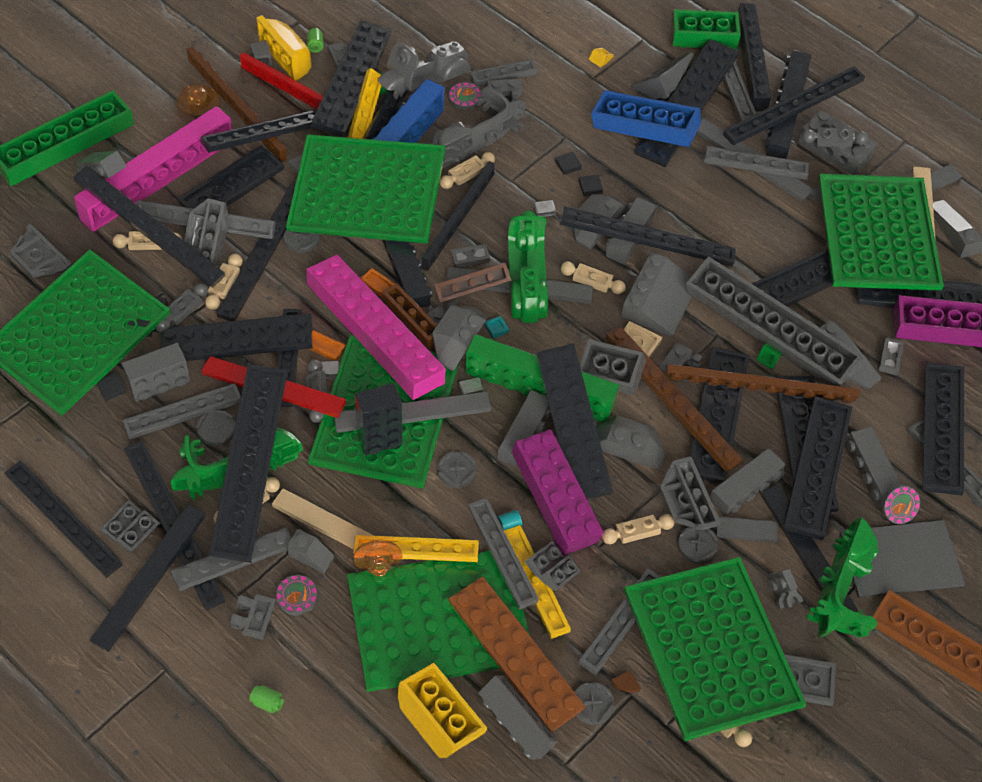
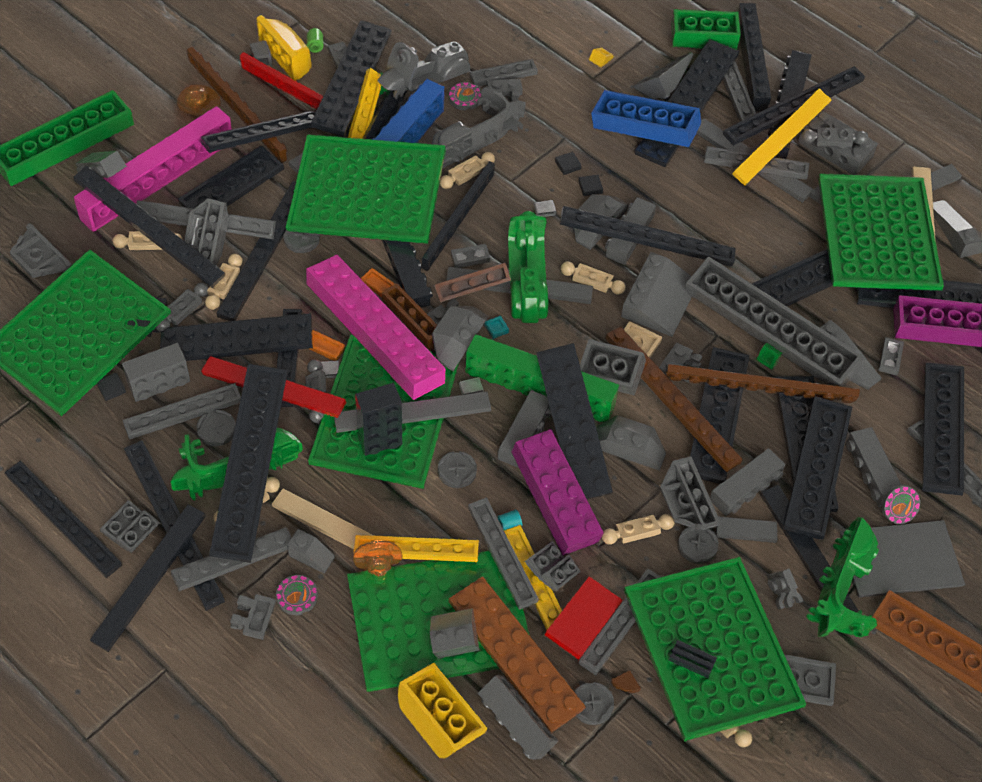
bright green brick [250,685,284,714] -> none
none -> dark grey slope [430,608,479,659]
none -> red tile [544,576,623,660]
none -> black tile [668,640,717,678]
none -> yellow tile [732,88,831,186]

